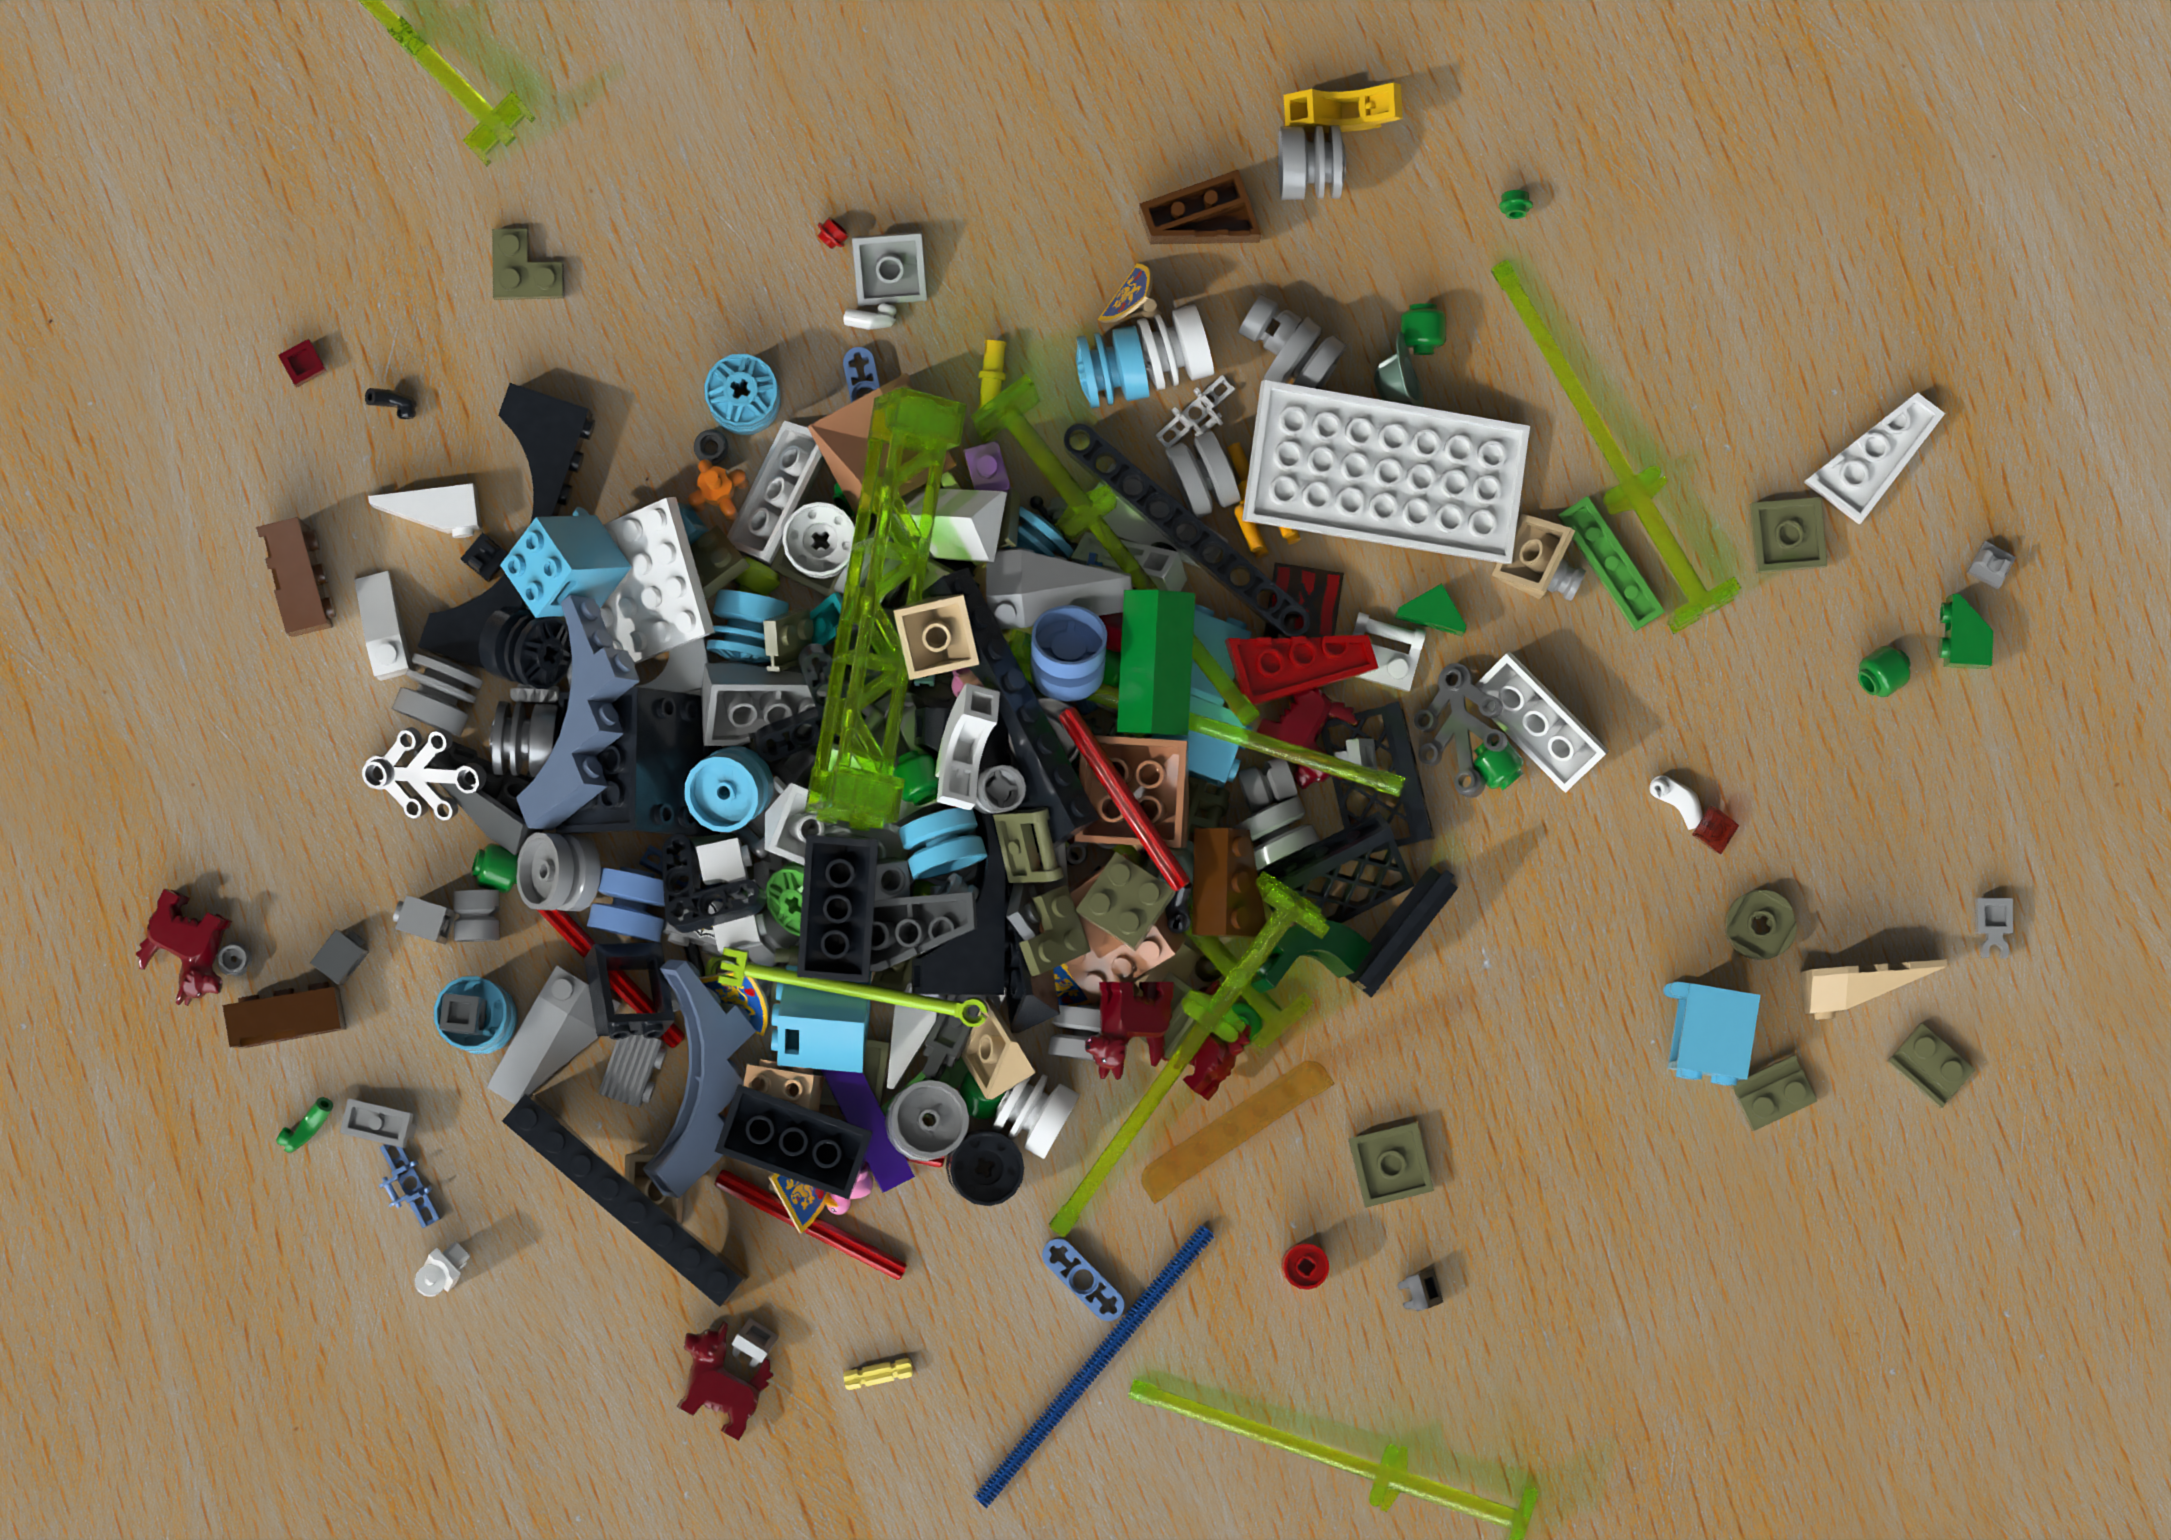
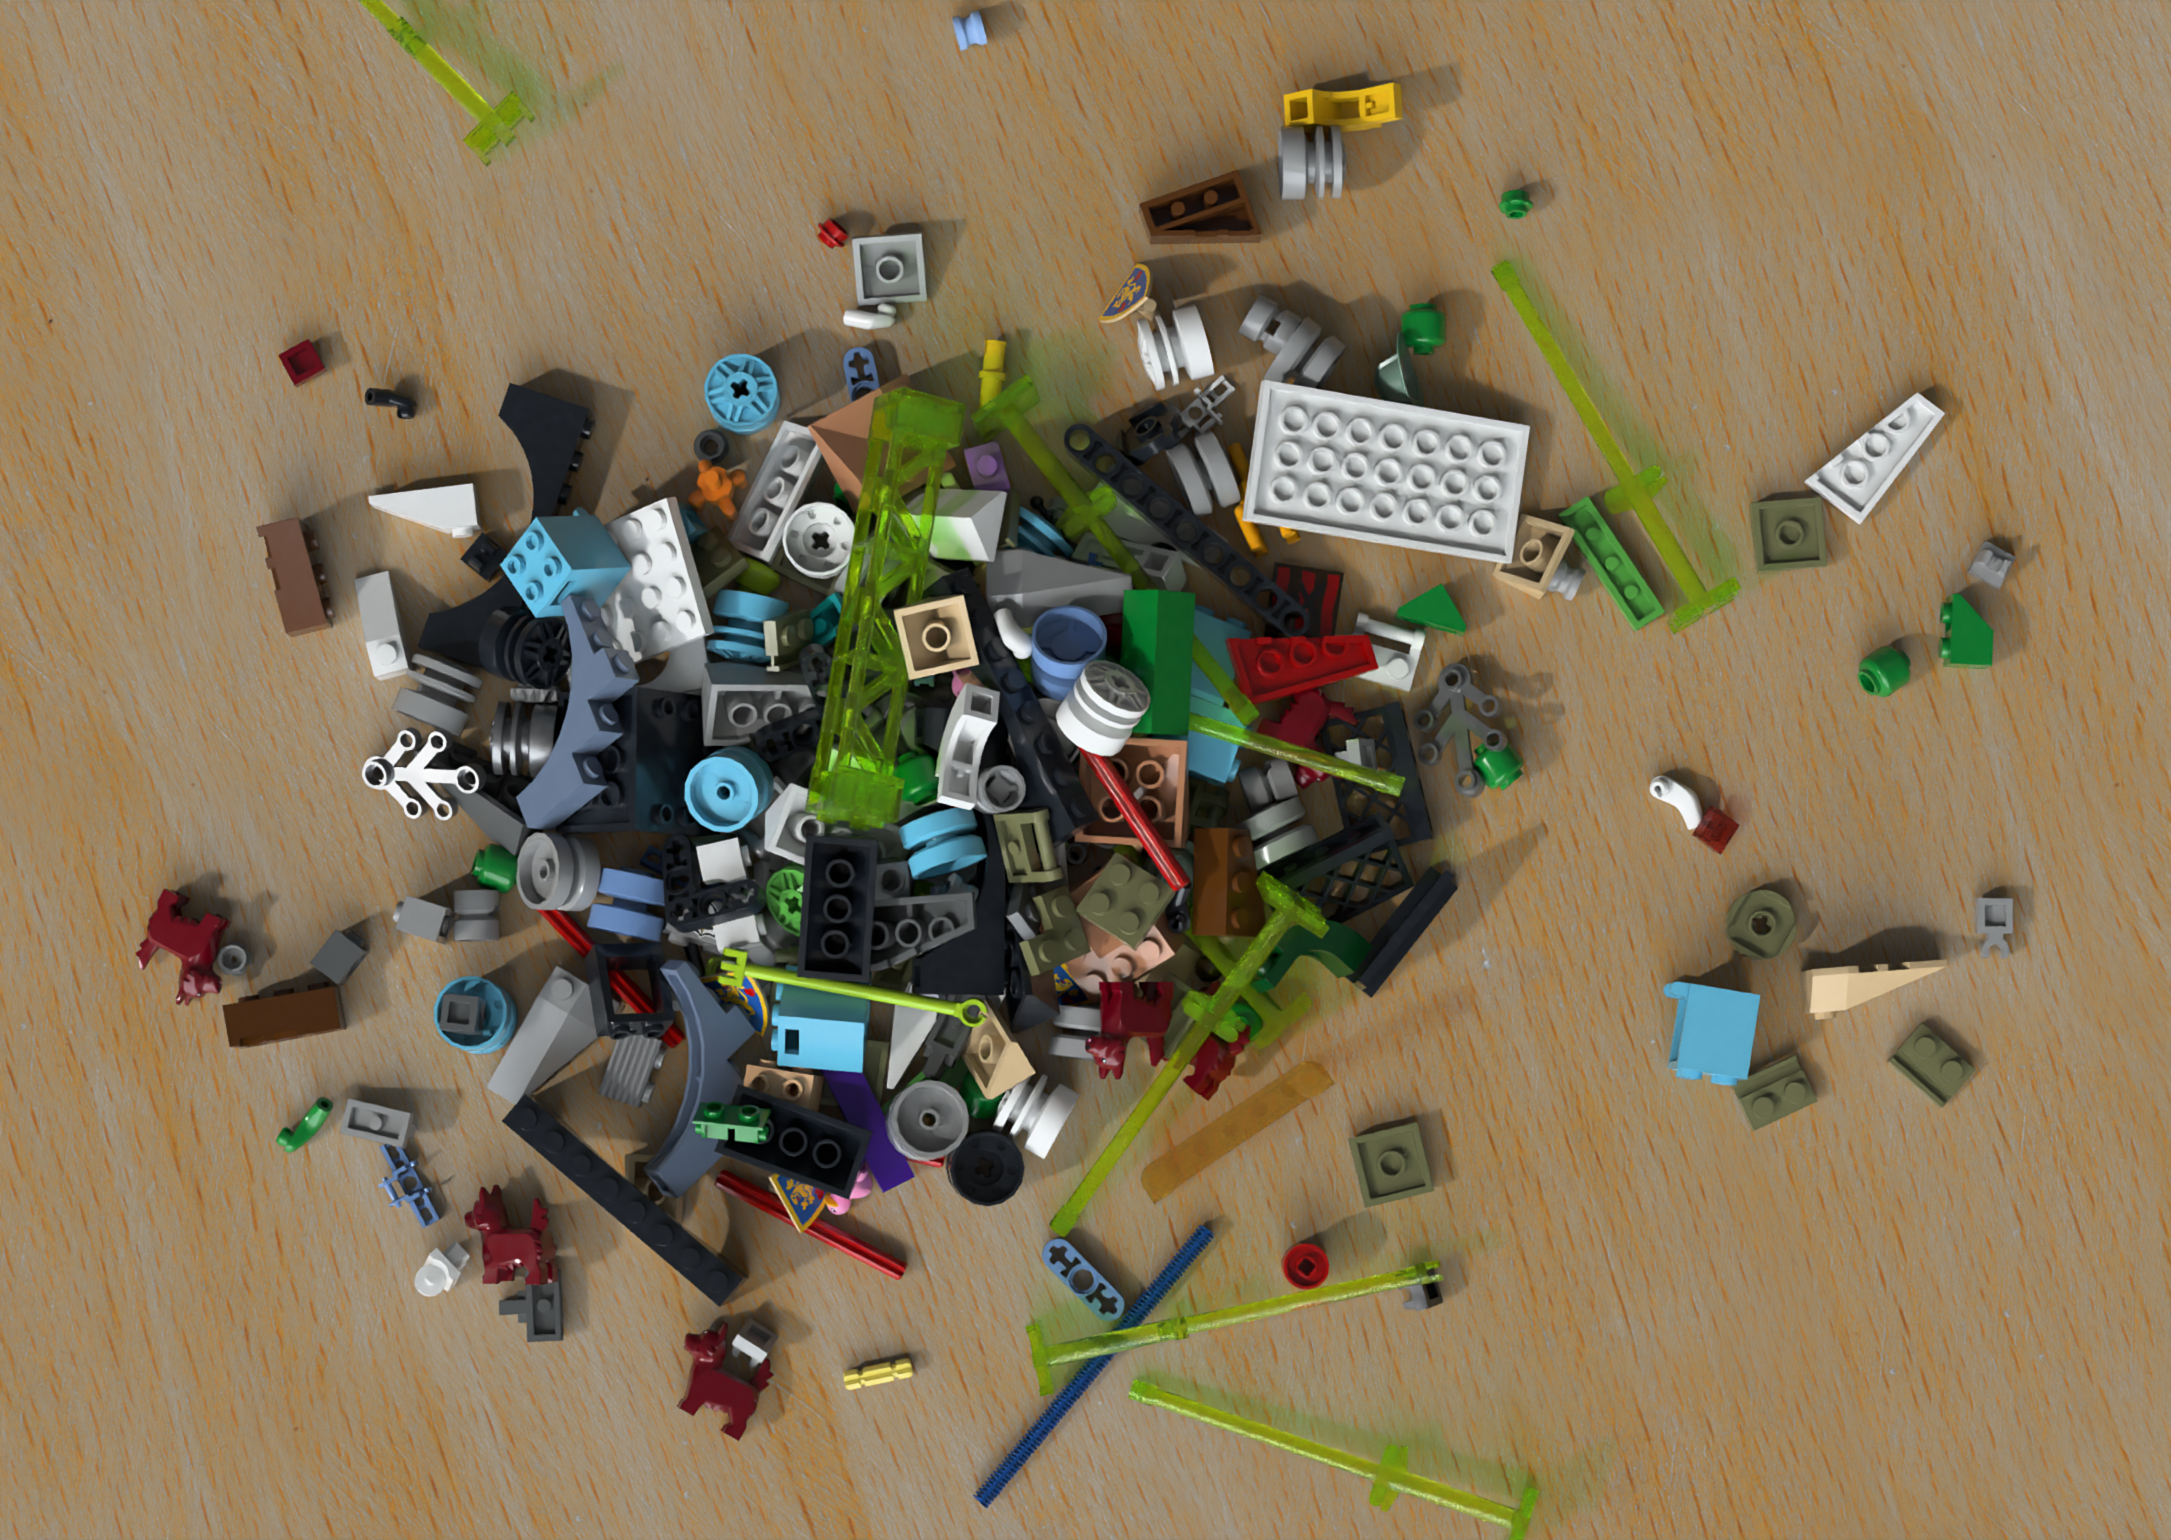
olive plate [492,228,564,300] -> none
medium azure wheel [1075,325,1149,409] -> none
white slope [1475,651,1609,793] -> none
none -> dark red animal [464,1185,558,1285]
none -> dark grey hinge [499,1269,564,1342]
none -> green hinge [693,1101,771,1144]
none -> light blue wheel [952,10,987,51]
none -> white arm [994,608,1032,659]
none -> clear neon green piece [1025,1259,1443,1397]
none -> white wheel [1056,660,1151,756]
none -> black plate [1116,402,1182,466]

